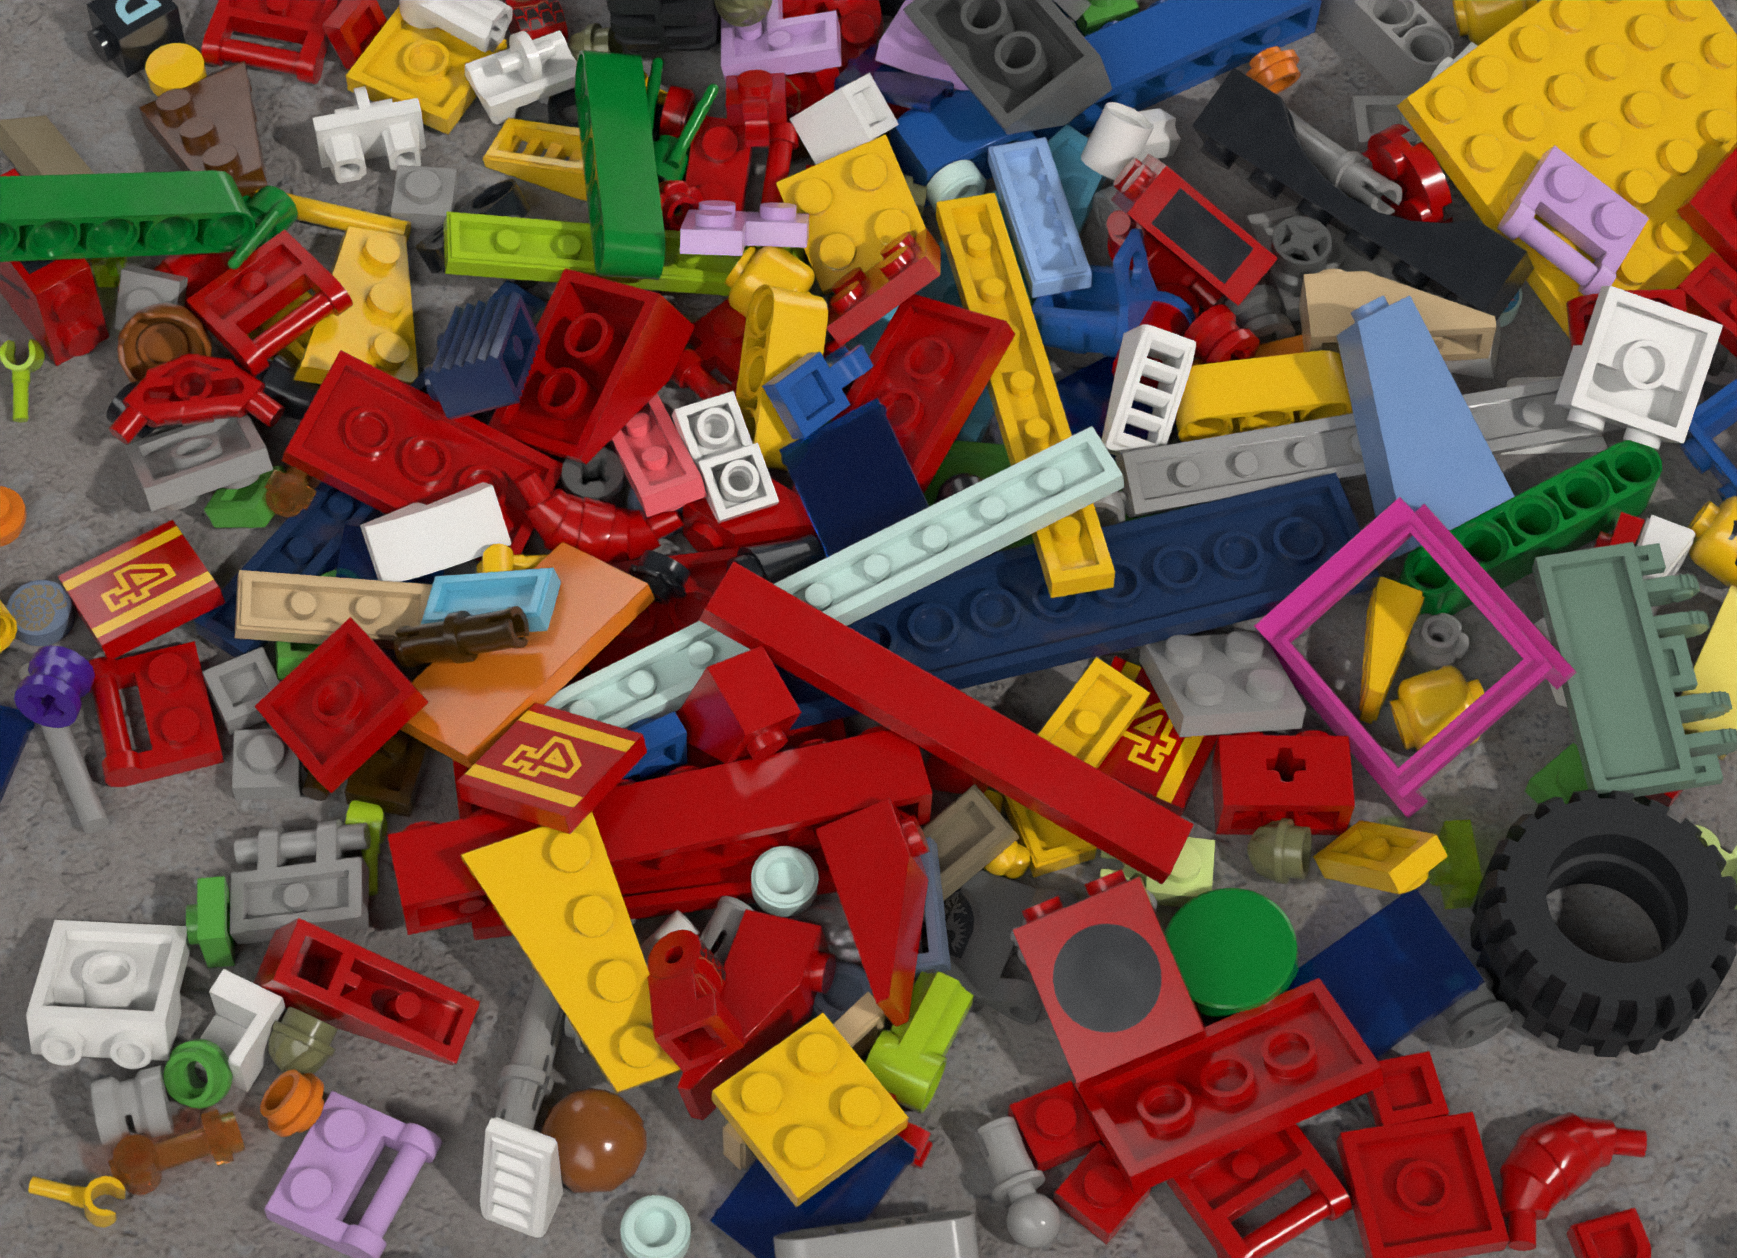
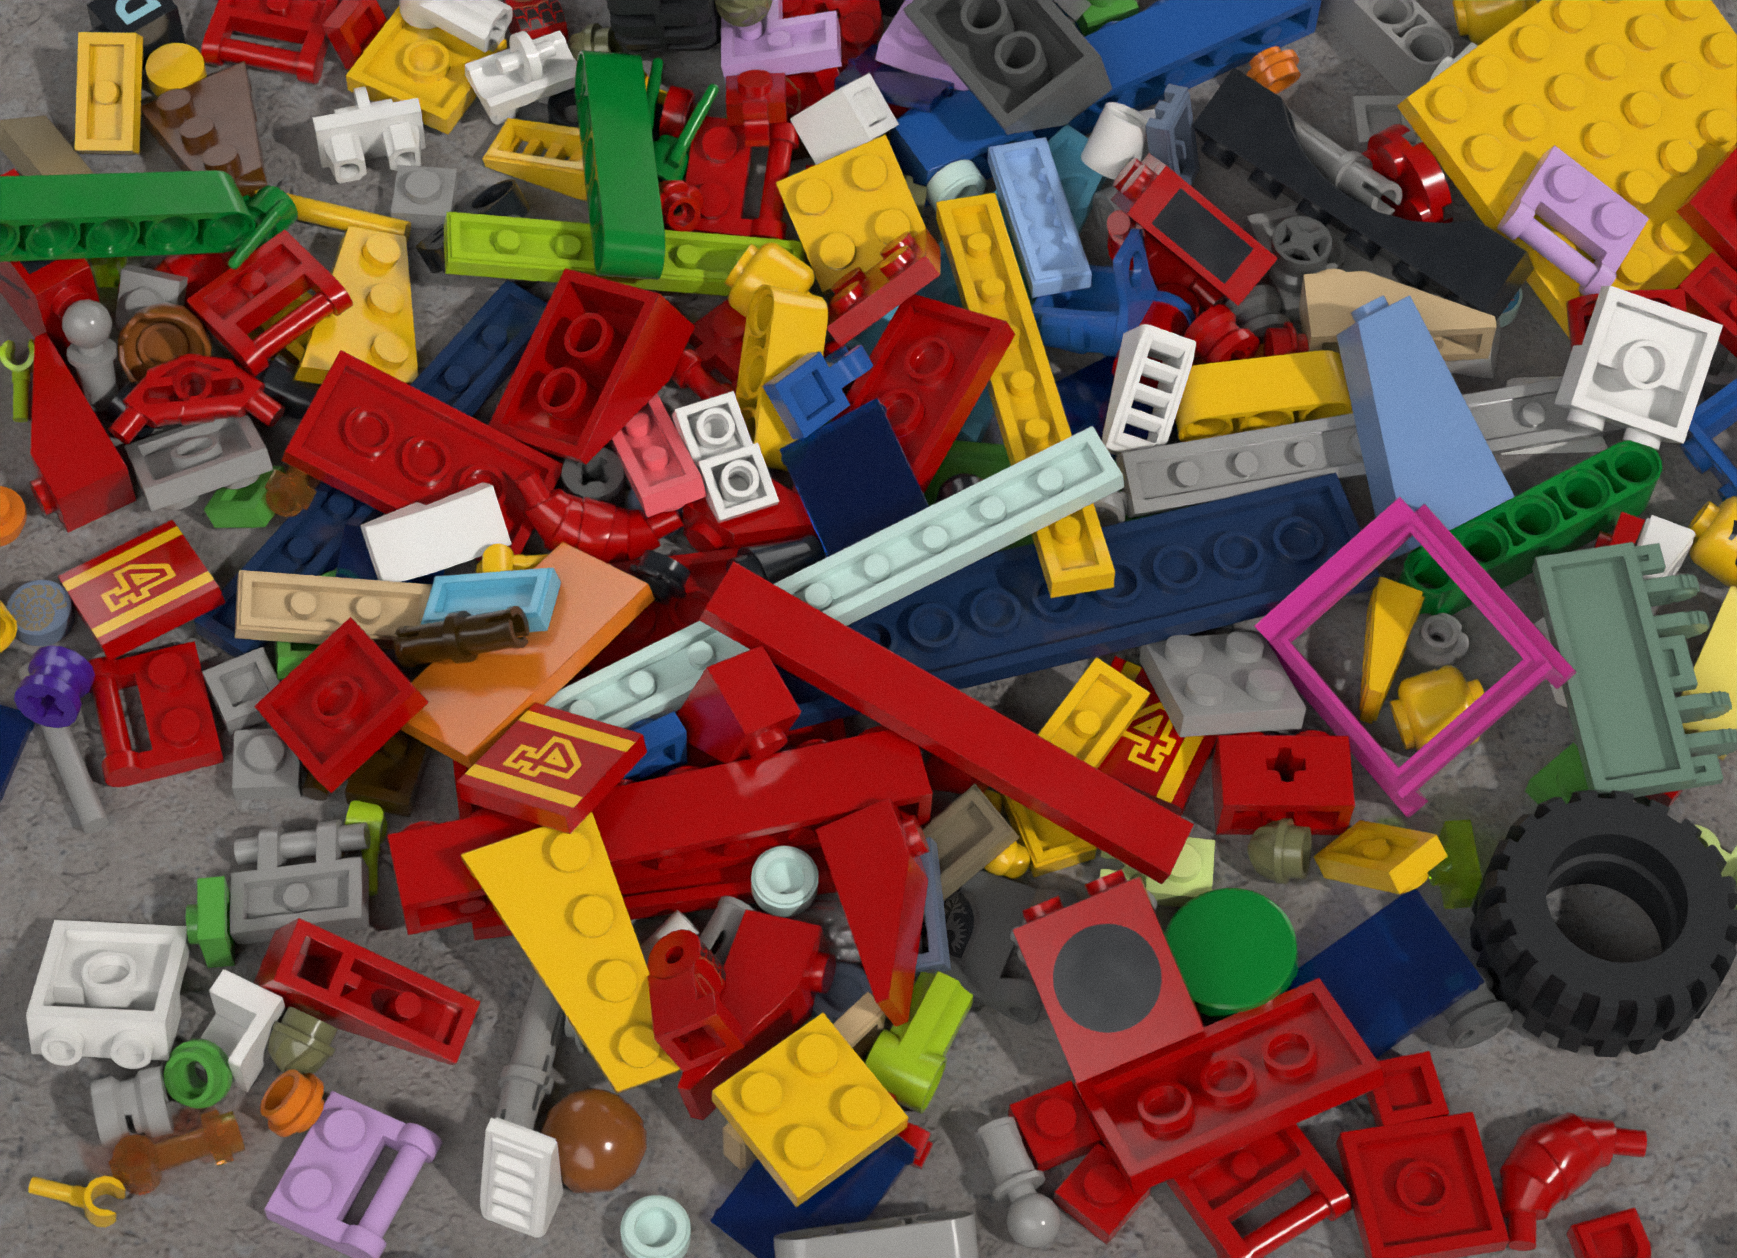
dark blue brick [424,291,540,420] -> none
lavender plate [680,200,809,256] -> none
none -> red slope [29,332,136,533]
none -> light grey pin [62,299,119,412]
none -> yellow plate [75,32,143,155]
none -> sand blue tile [1145,83,1200,185]
none -> red plate [1263,321,1309,357]

